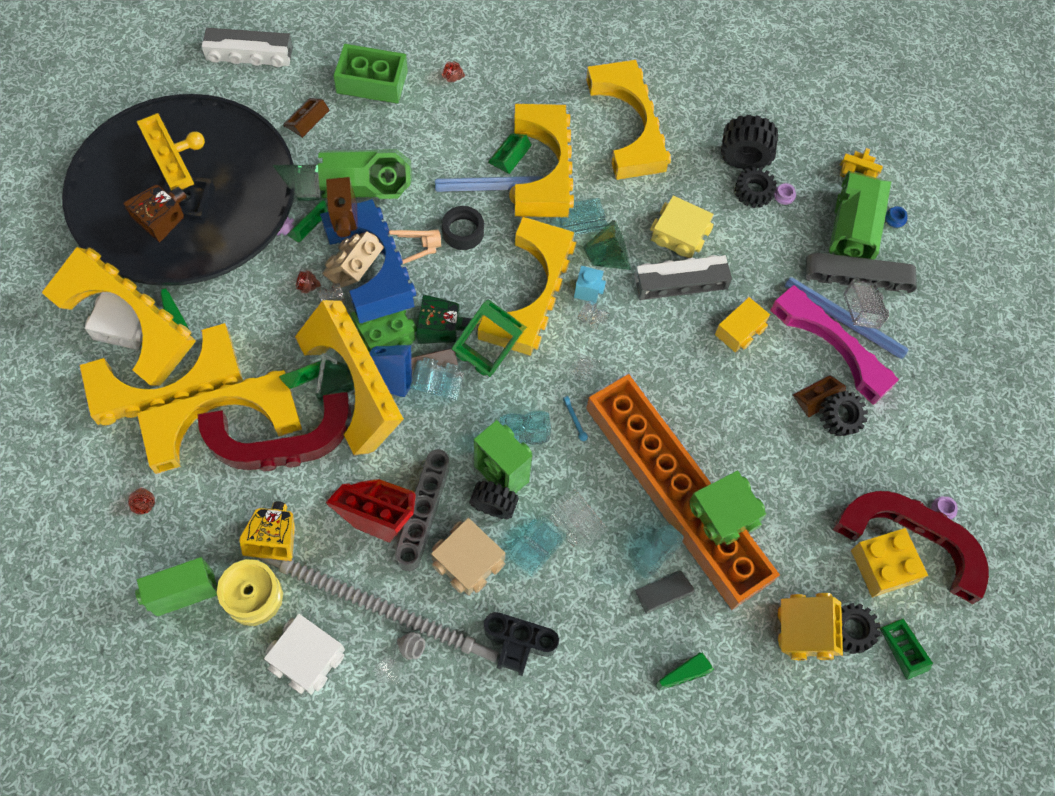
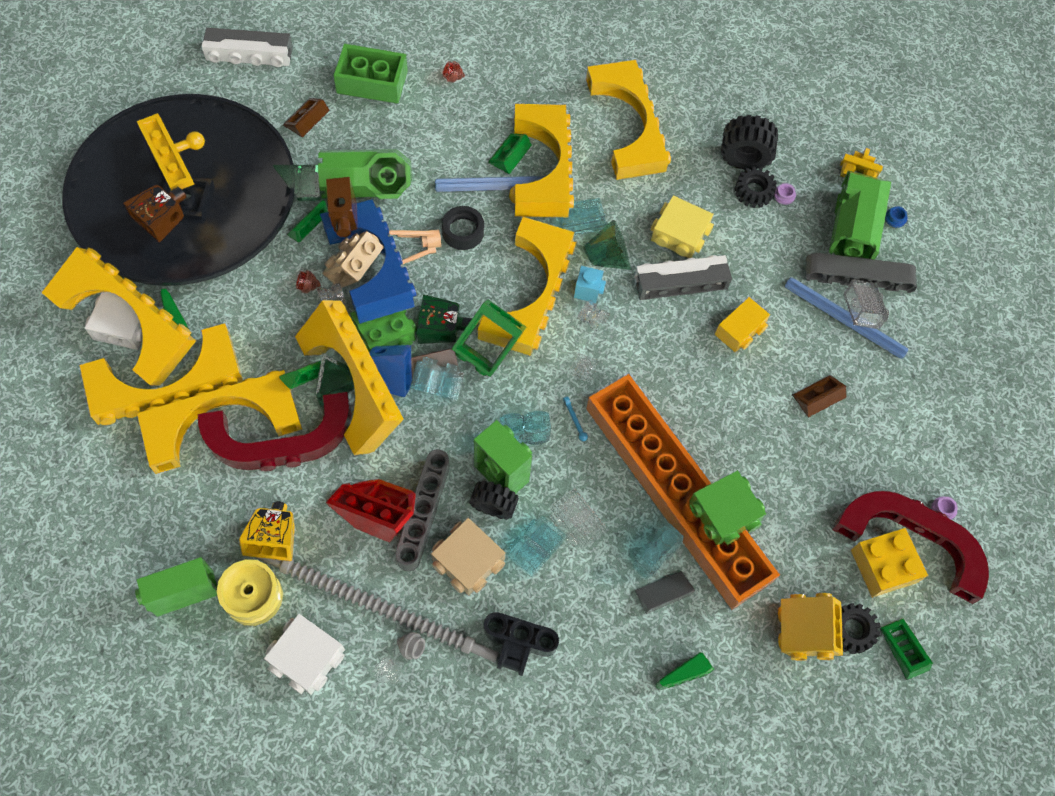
clear red plate [128,488,155,514] -> none
lavender plate [277,217,294,236] -> none
dark pink arch [770,285,899,405] -> none
black tyre [819,391,868,437] -> none

